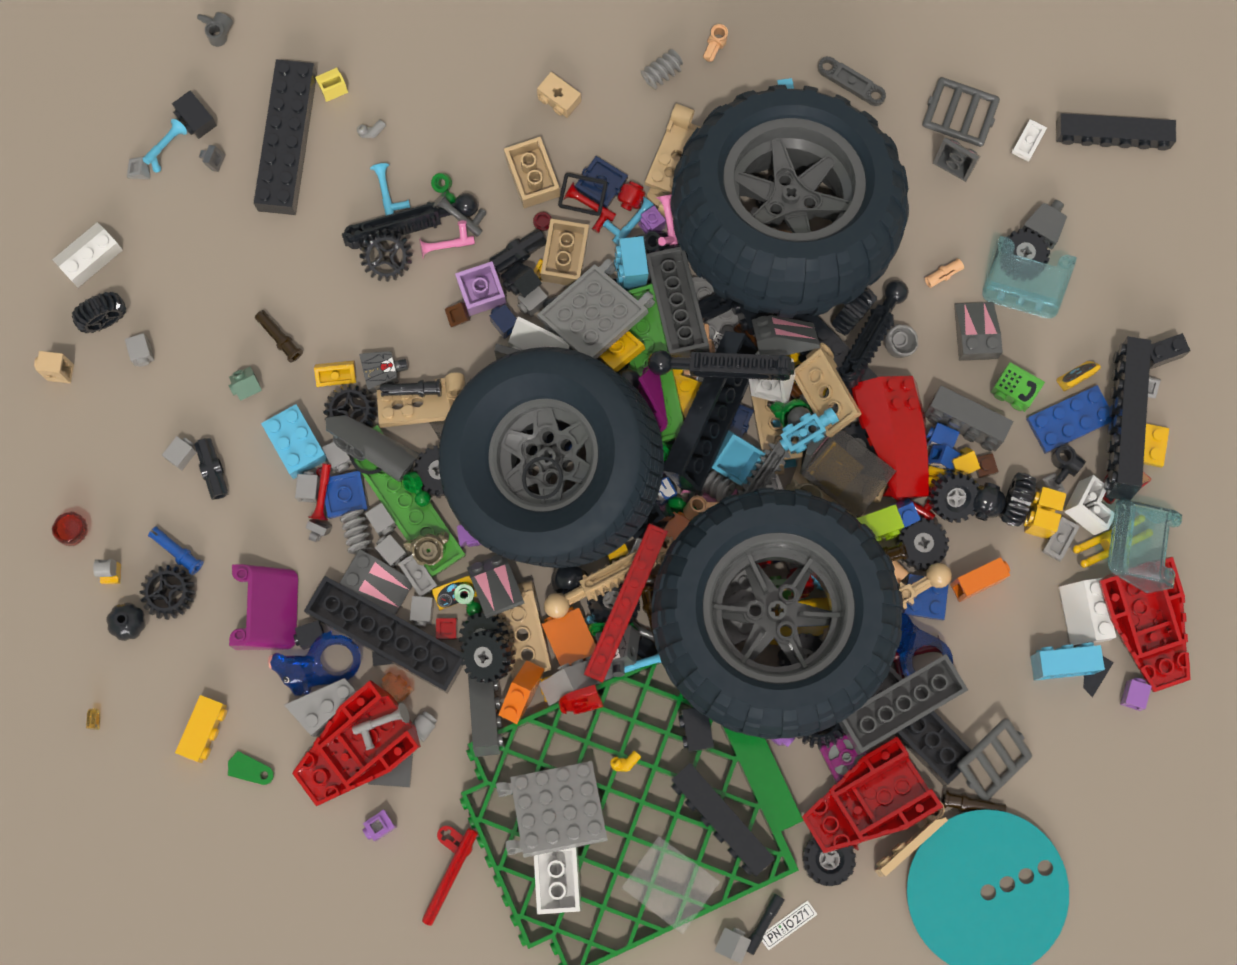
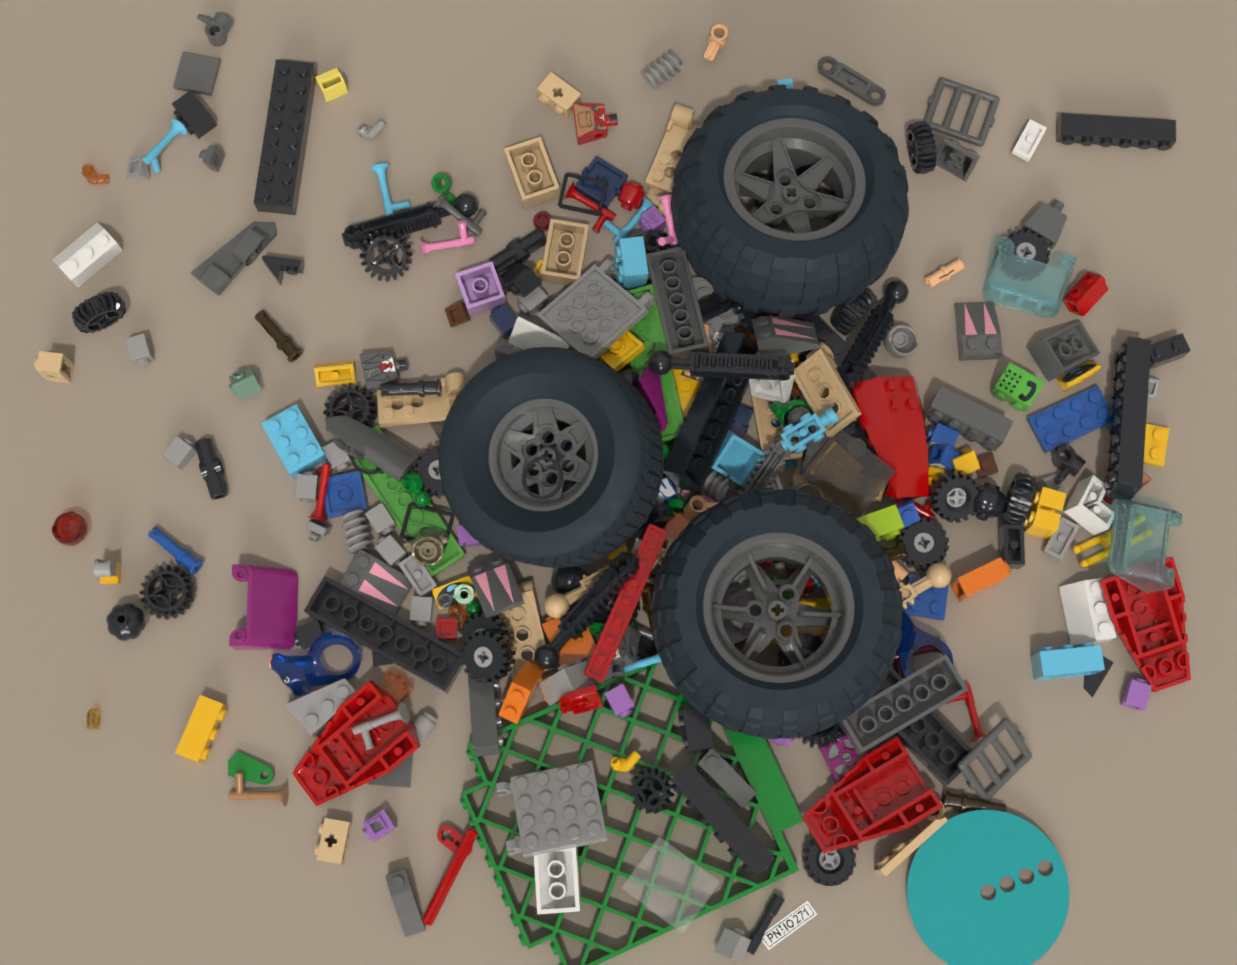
none -> clear orange arm [82,164,109,184]
none -> dark grey tile [173,52,221,96]
none -> dark grey panel [191,222,277,296]
none -> medium nougat piece [229,772,289,806]
none -> black slope [262,255,304,285]
none -> tan brick [314,818,352,864]
none -> dark grey slope [385,869,426,937]
none -> black piece [400,503,455,548]
none -> clear orange arm [448,604,469,632]
none -> black gear [534,551,640,669]
none -> torso [573,103,618,145]
none -> medium lavender brick [604,684,634,718]
none -> black gear [629,767,674,814]
none -> dark grey slope [697,748,756,808]
none -> black gear [906,121,937,174]
none -> red piece [947,684,986,742]
none -> black brick [998,524,1025,569]
none -> dark grey slope [1028,320,1100,382]
none -> red brick [1062,272,1109,317]

